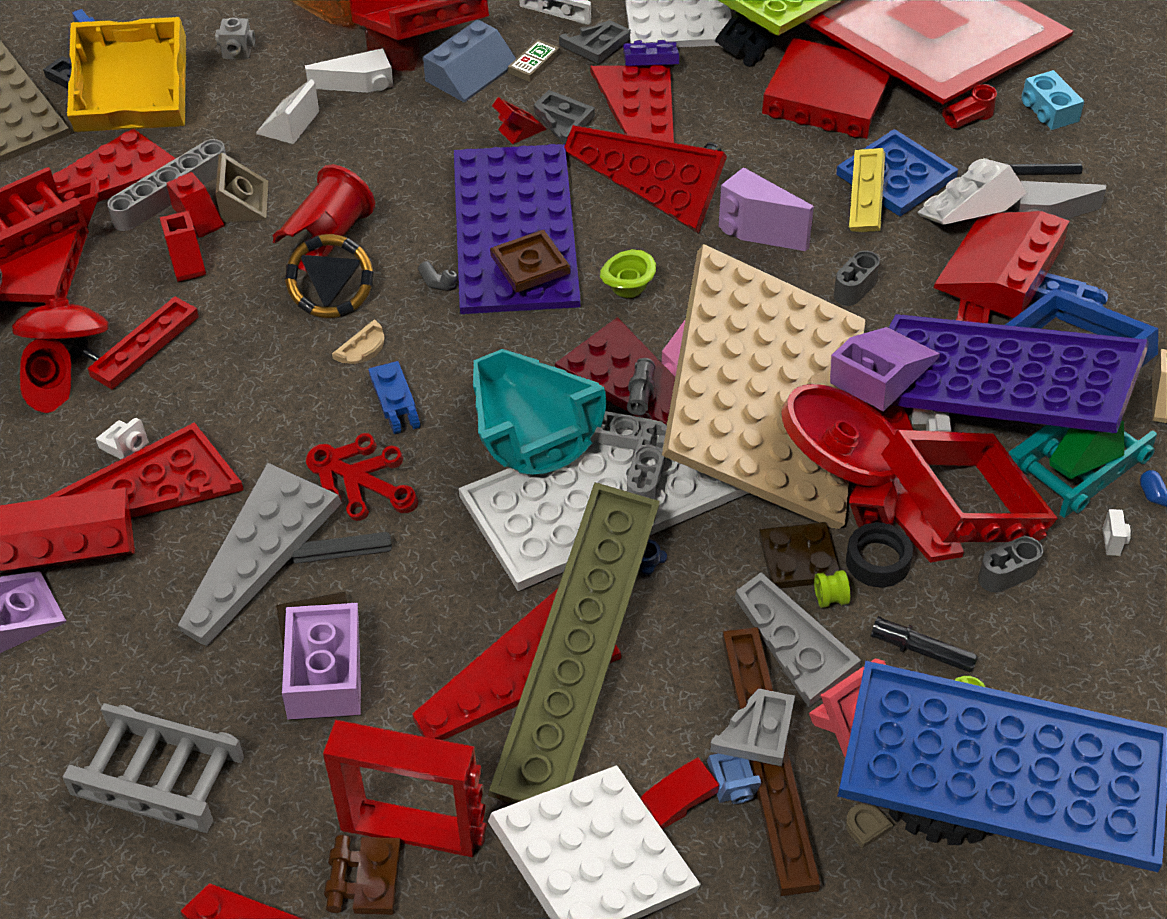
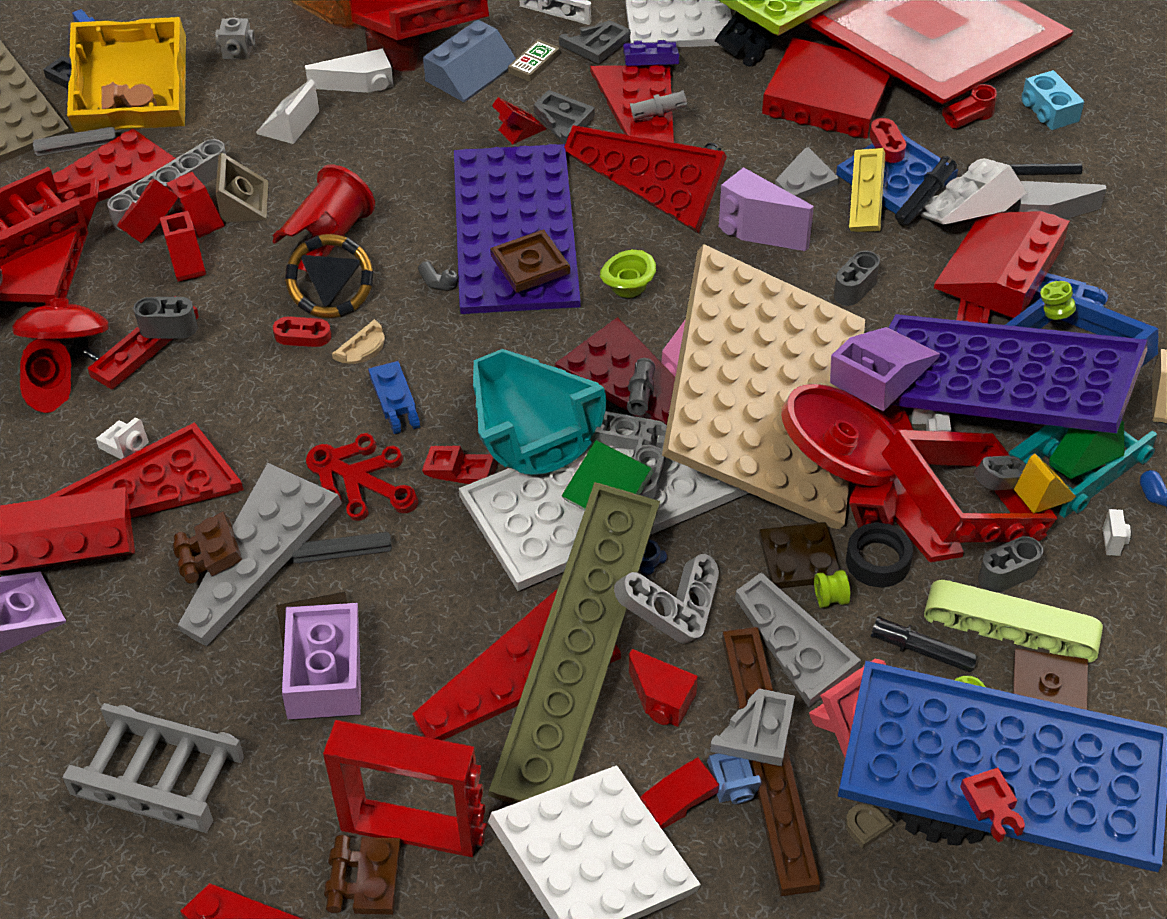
none -> light grey axle [33,127,117,156]
none -> nougat leg [102,82,157,109]
none -> red slope [117,179,179,243]
none -> dark grey beam [133,297,198,338]
none -> reddish brown plate [172,511,242,583]
none -> red beam [273,317,331,347]
none -> red slope [422,446,498,484]
none -> green tile [561,440,654,510]
none -> light grey beam [614,554,719,644]
none -> red slope [629,649,698,727]
none -> light grey pin [630,90,688,121]
none -> light grey wing [775,147,839,199]
none -> red beam [870,118,906,163]
none -> black axle [895,156,957,226]
none -> yellowish green beam [924,580,1103,663]
none -> red plate [960,767,1025,842]
none -> dark grey beam [974,455,1026,490]
none -> reddish brown plate [1012,648,1088,710]
none -> yellow slope [1014,453,1076,513]
none -> lime wheel [1040,281,1076,320]

